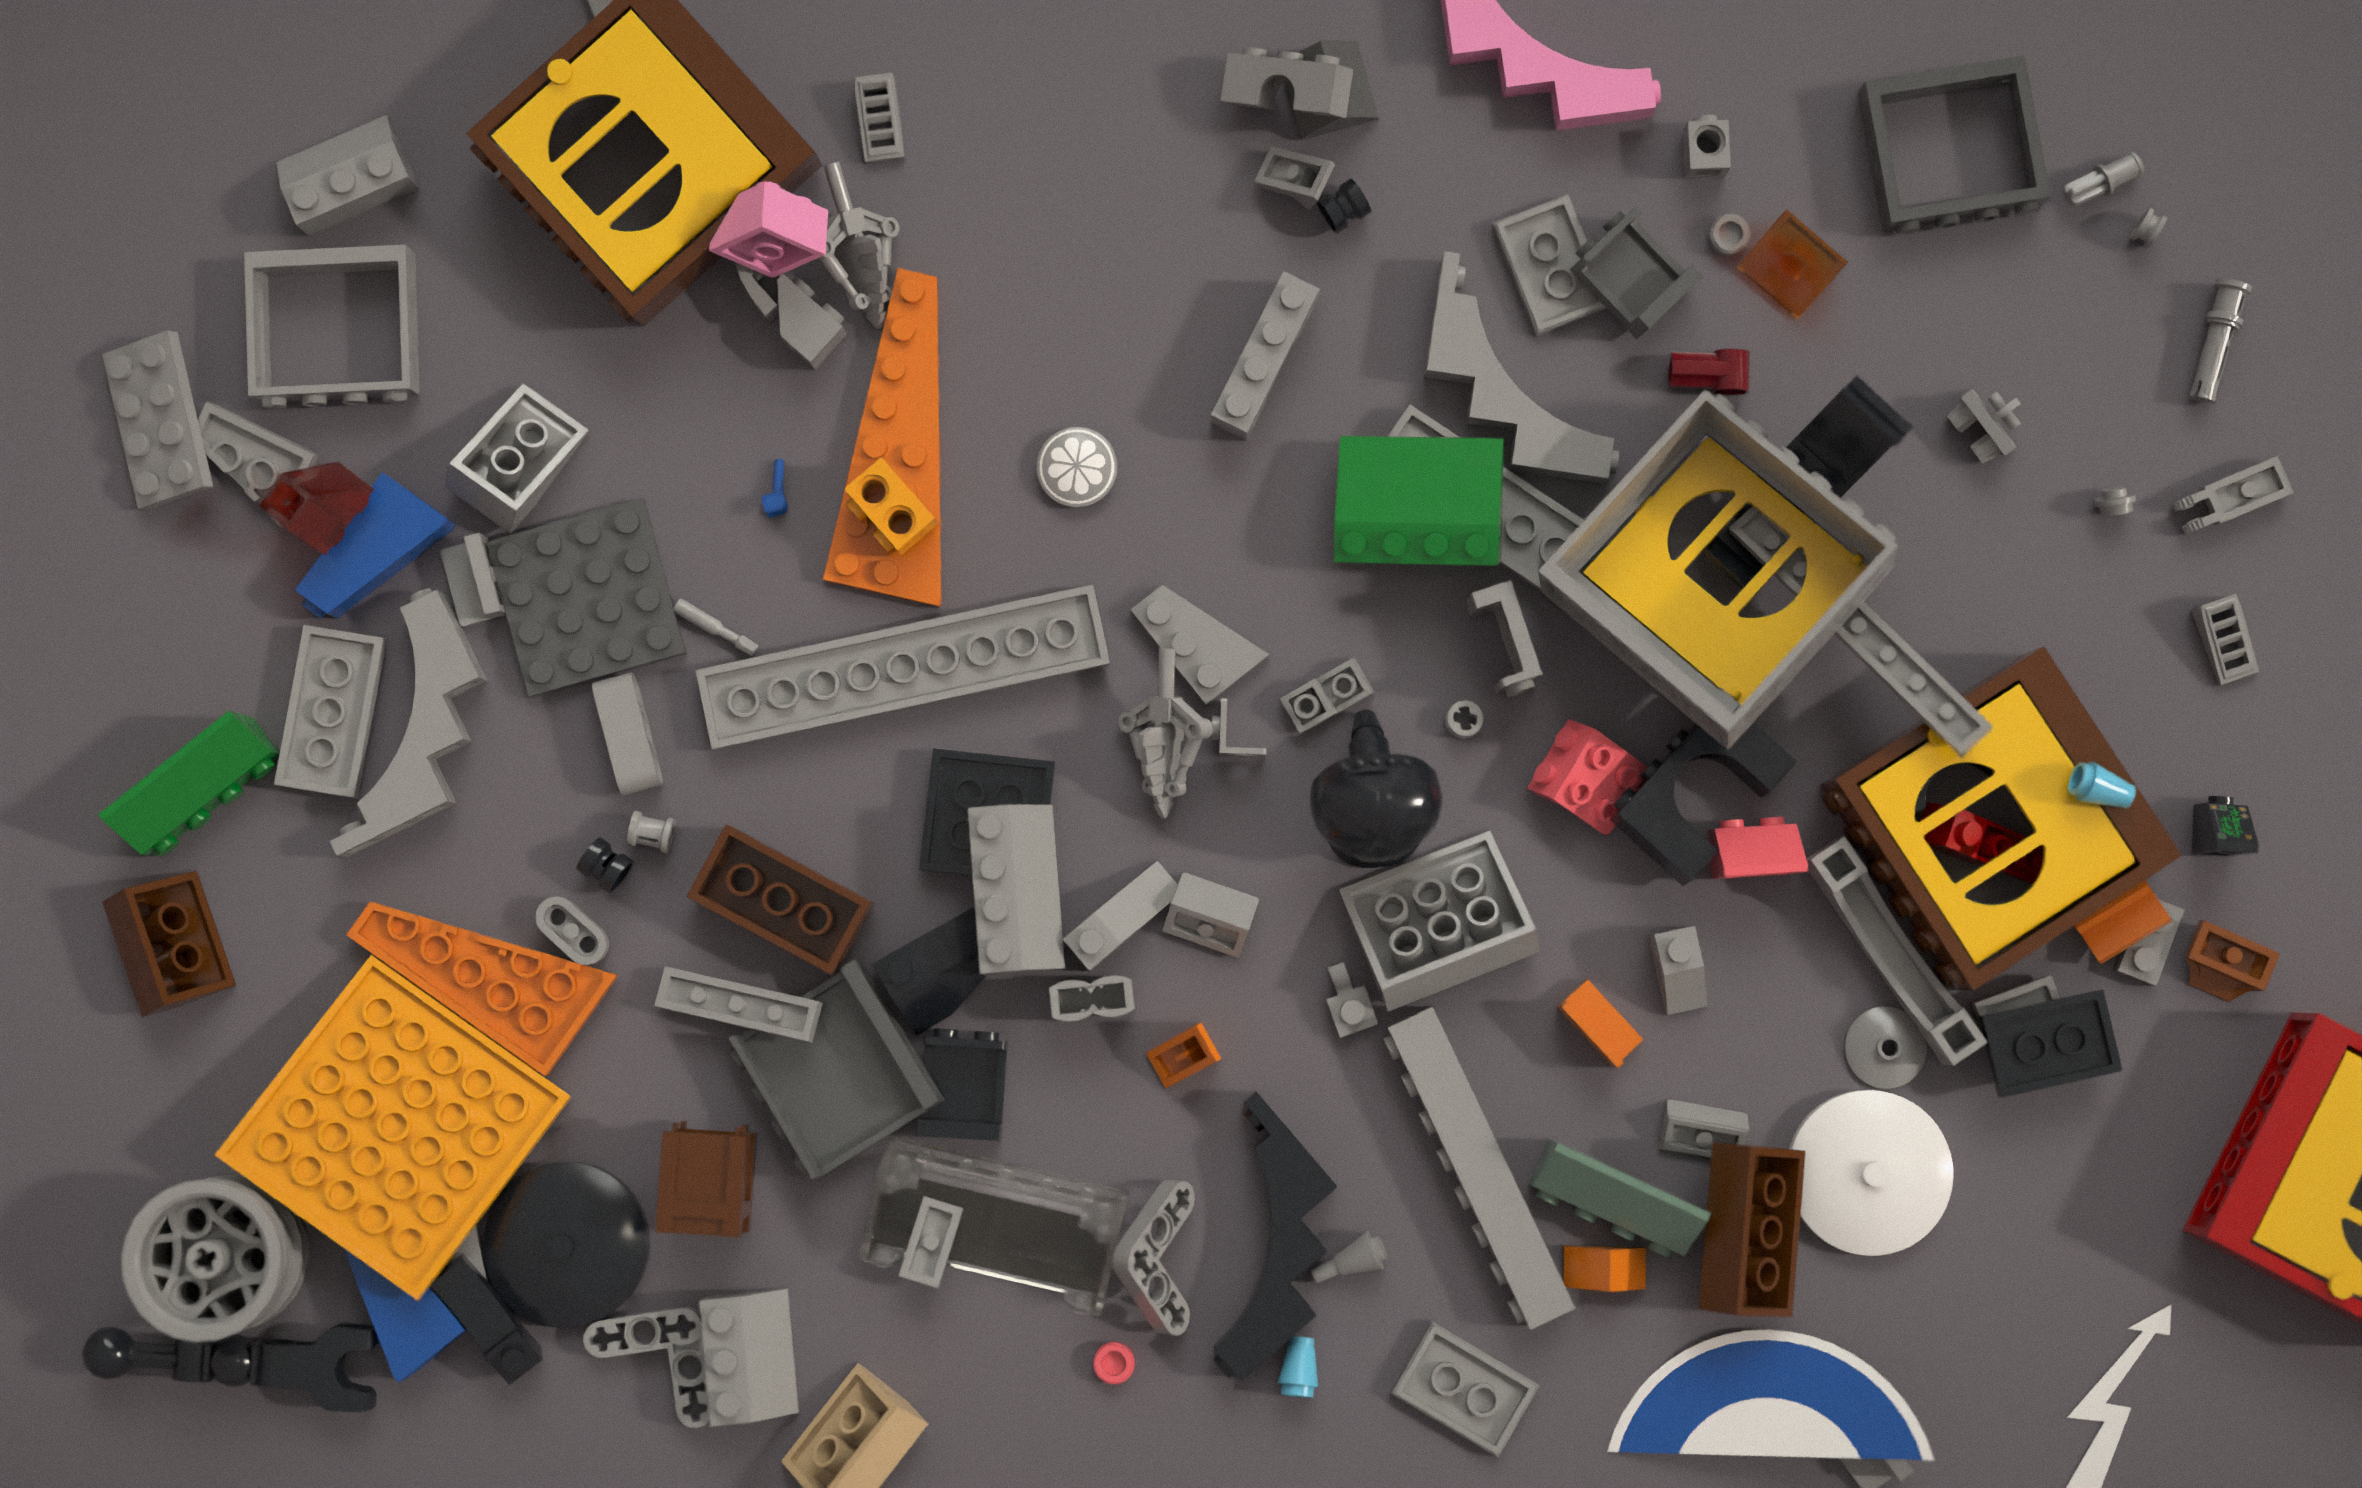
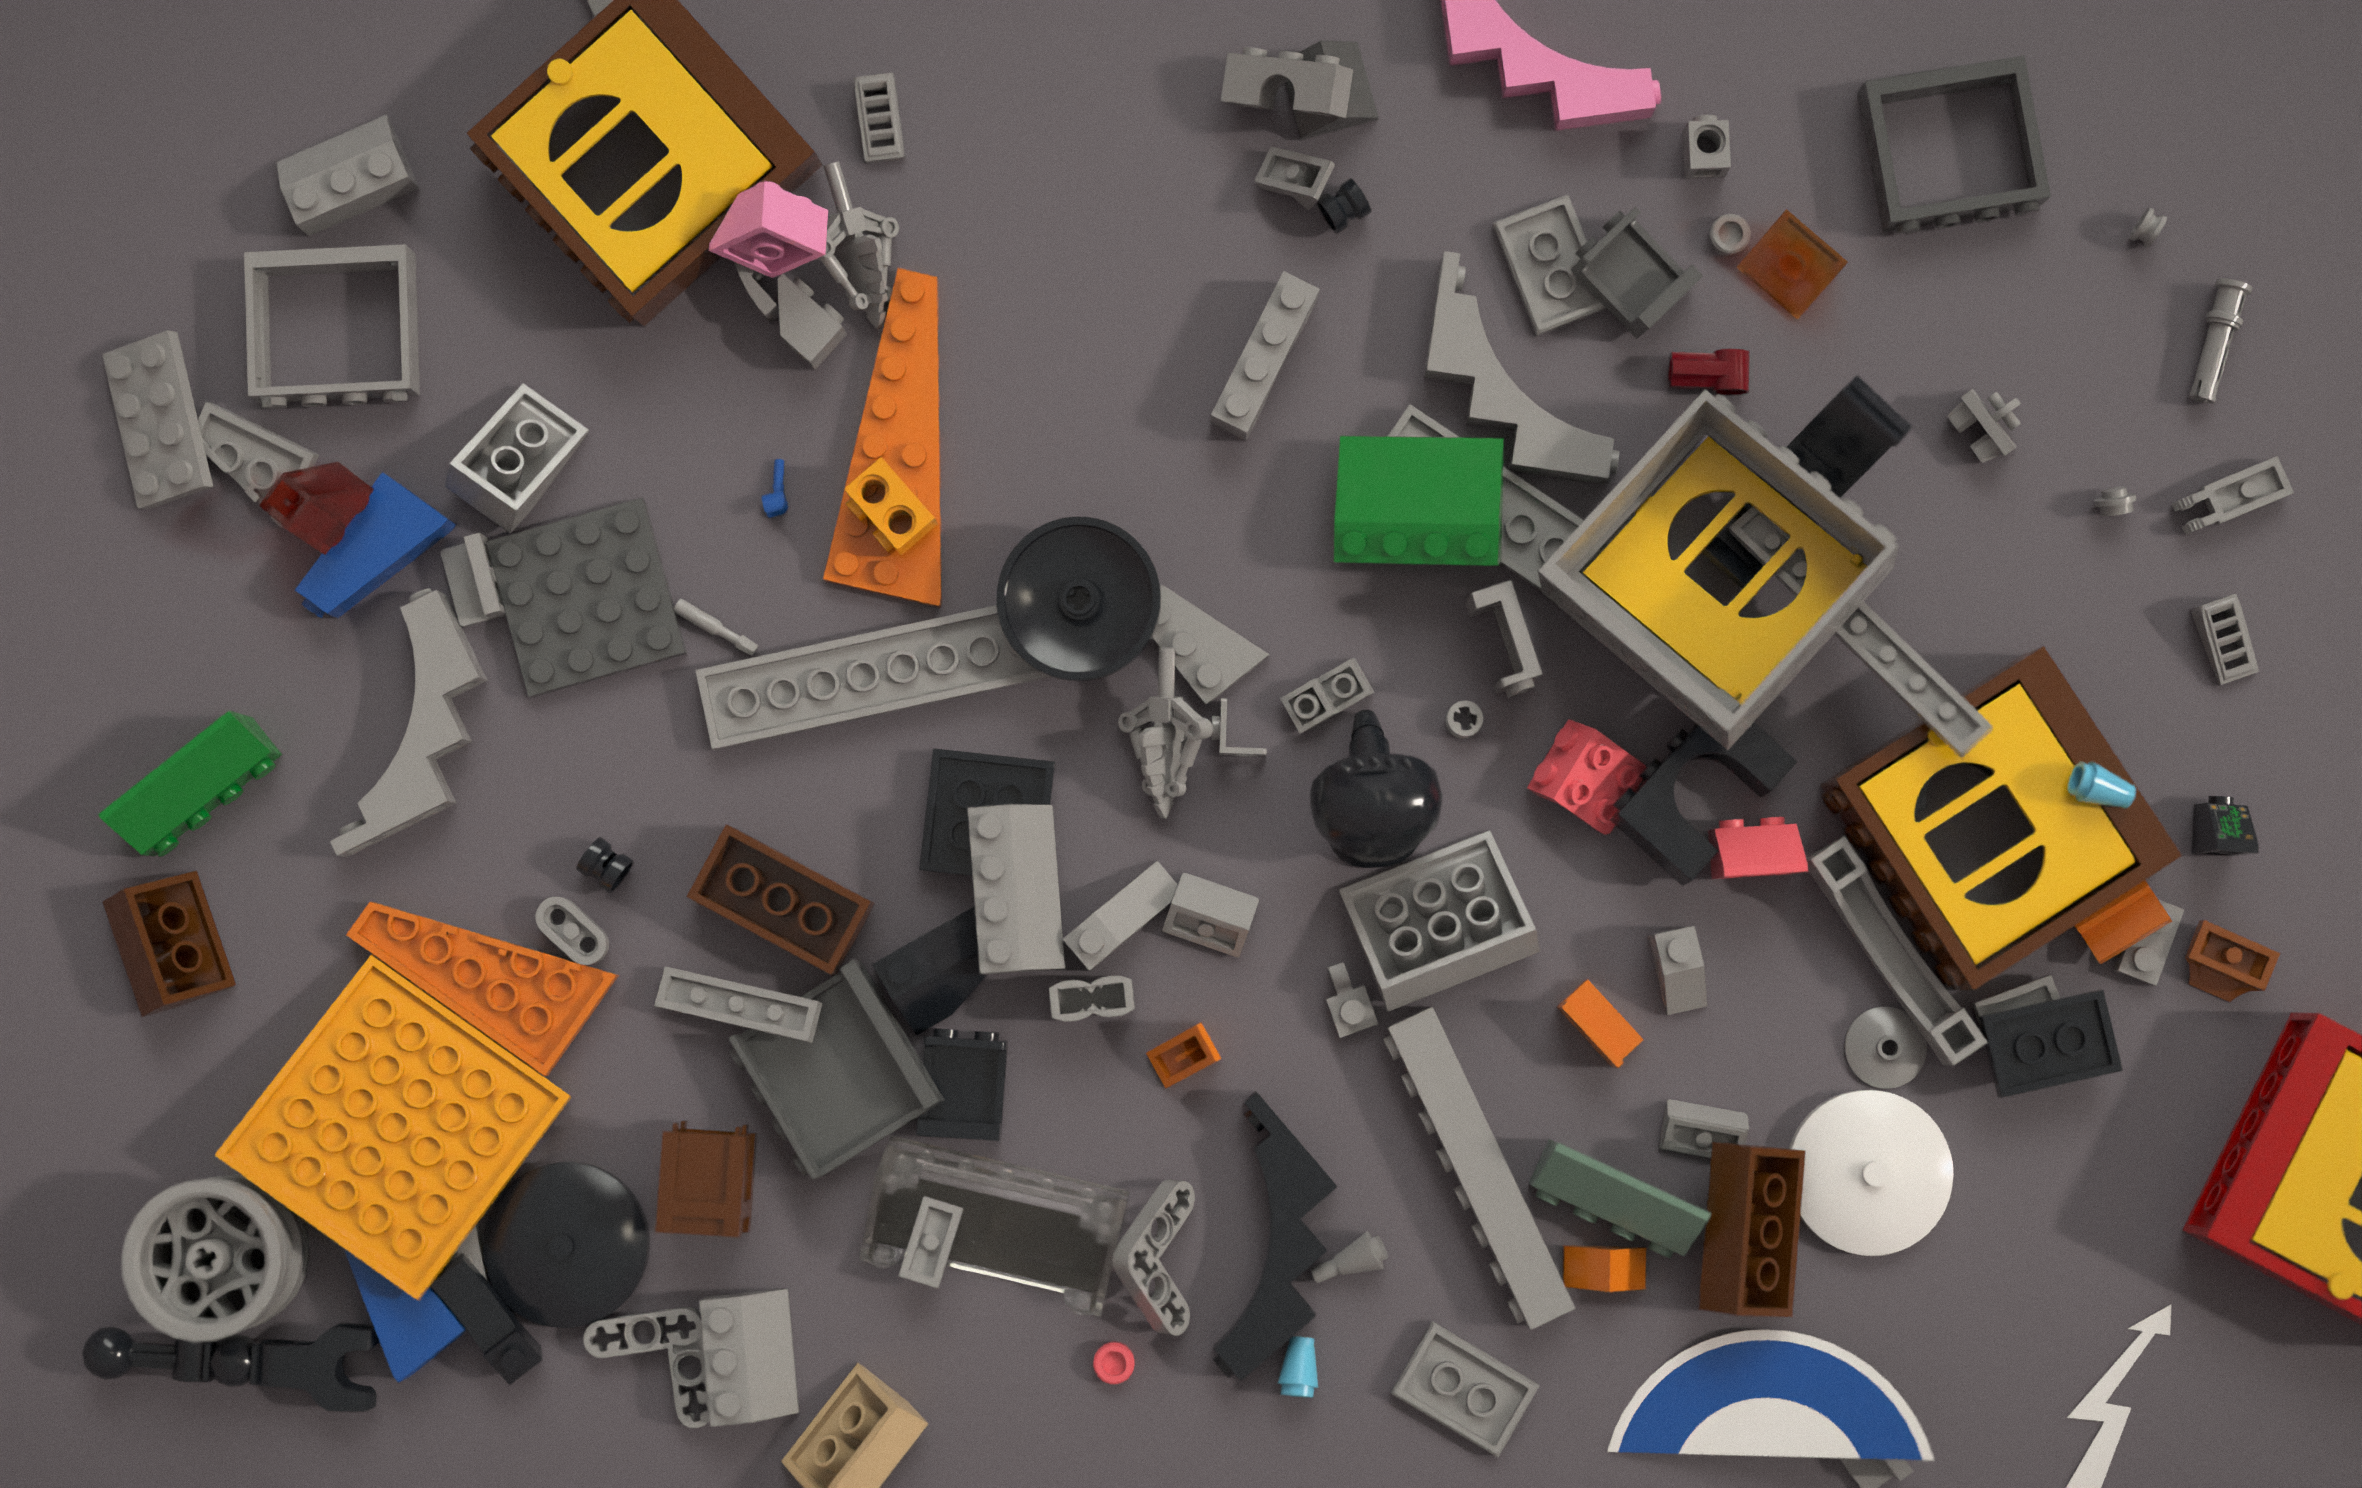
light grey plate [274,625,387,799] -> none
light grey beam [592,672,663,796] -> none
light grey bush [627,811,676,854] -> none
dish [1037,427,1117,508] -> none
red slope [1921,802,2043,884] -> none
light grey axle [2063,152,2144,206] -> none
none -> black dish [996,516,1161,682]

